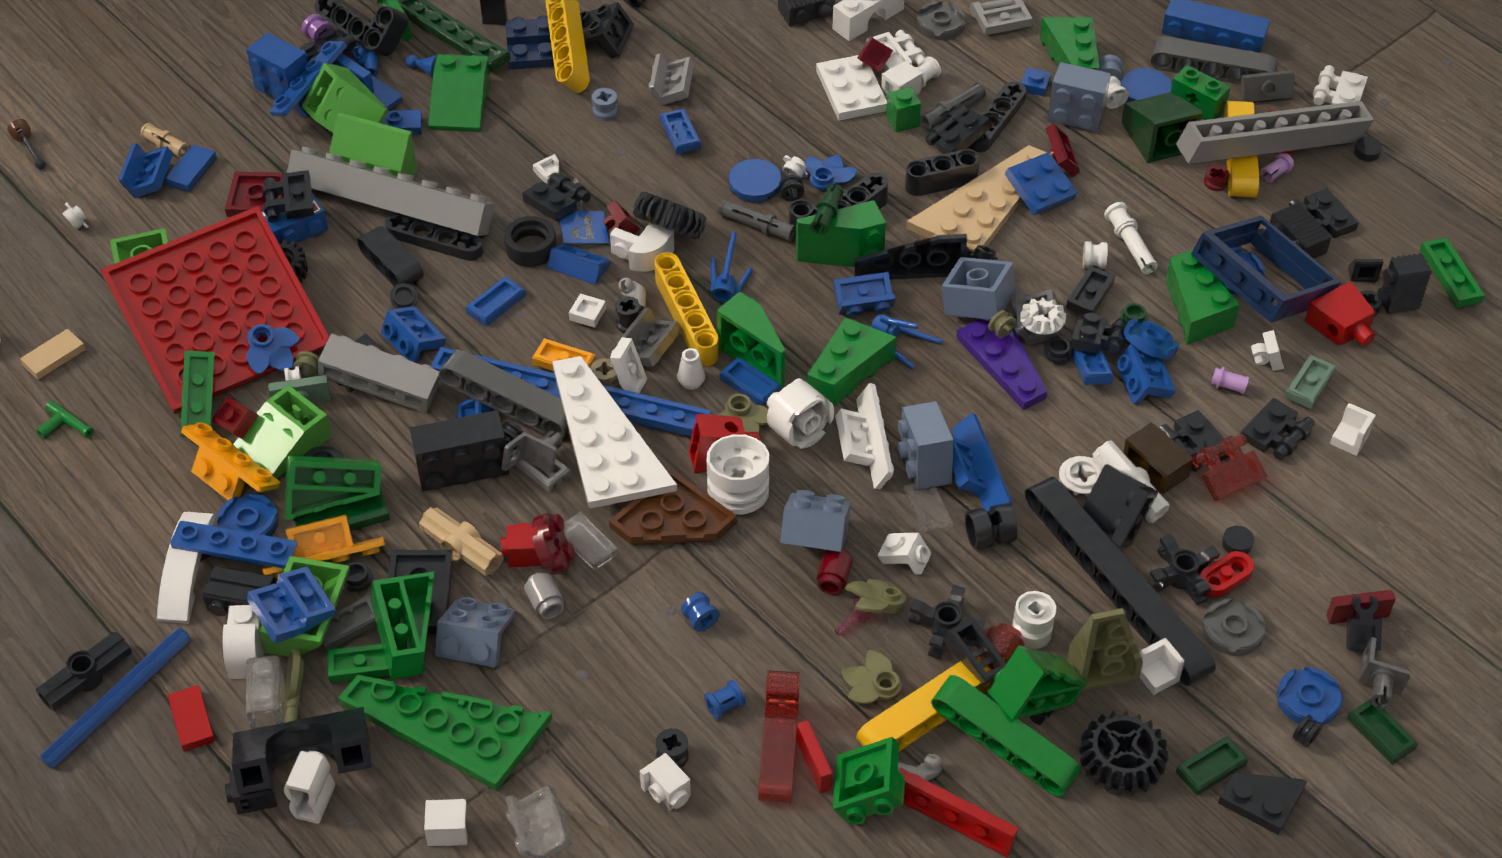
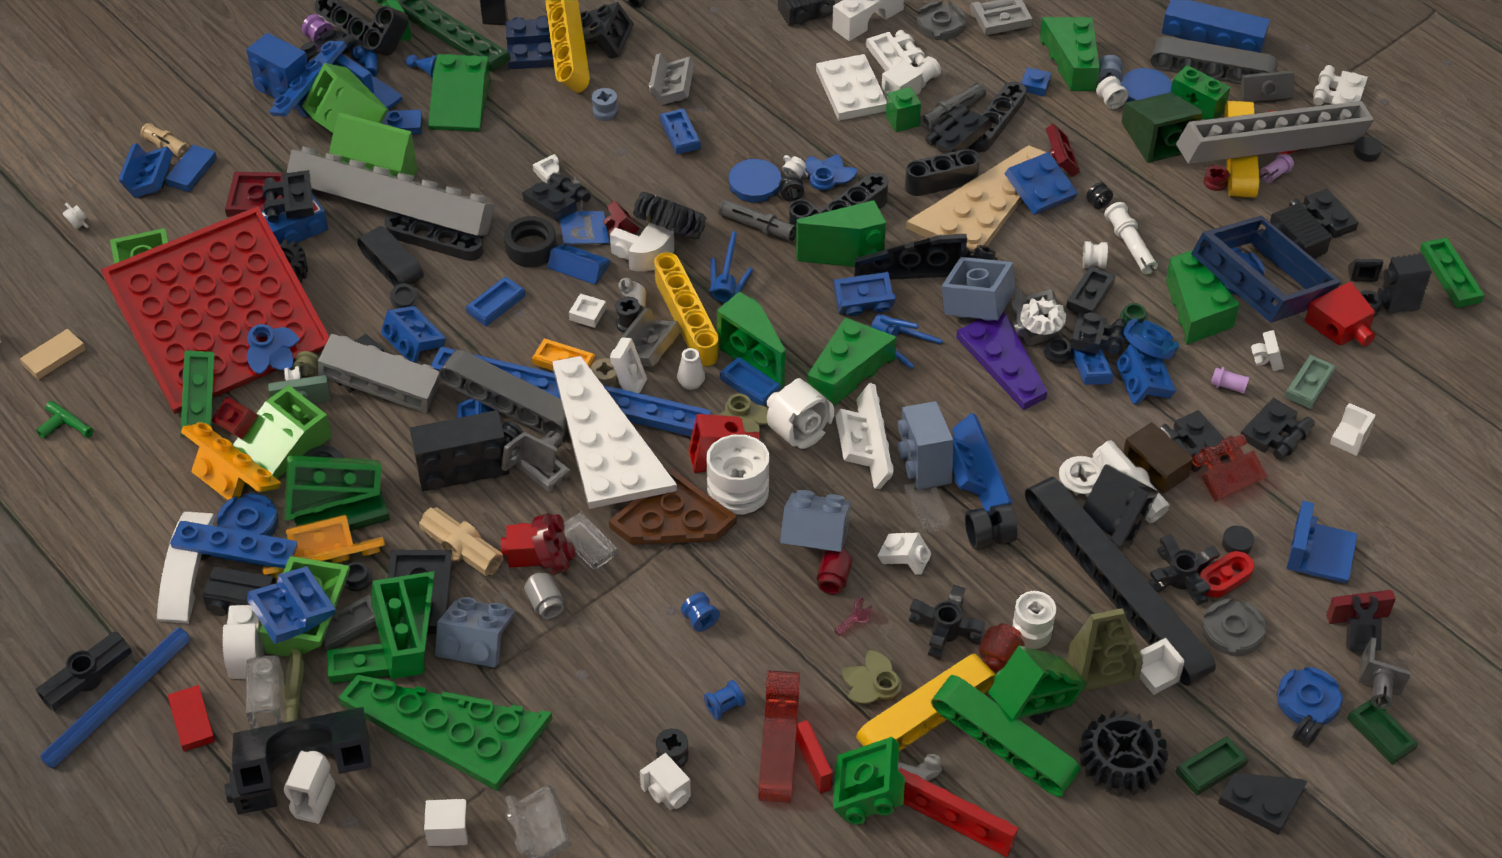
hinge [7,119,46,169] -> none
dark green pin [810,184,844,235] -> none
olive plate [845,579,906,614] -> none
dark red tile [857,36,893,72] -> none
black slope [943,617,1006,685] -> none
olive bush [988,310,1016,339] -> none
sand blue brick [1047,62,1111,132] -> none
none -> black bush [1086,182,1113,209]
none -> blue bracket [1286,500,1357,583]

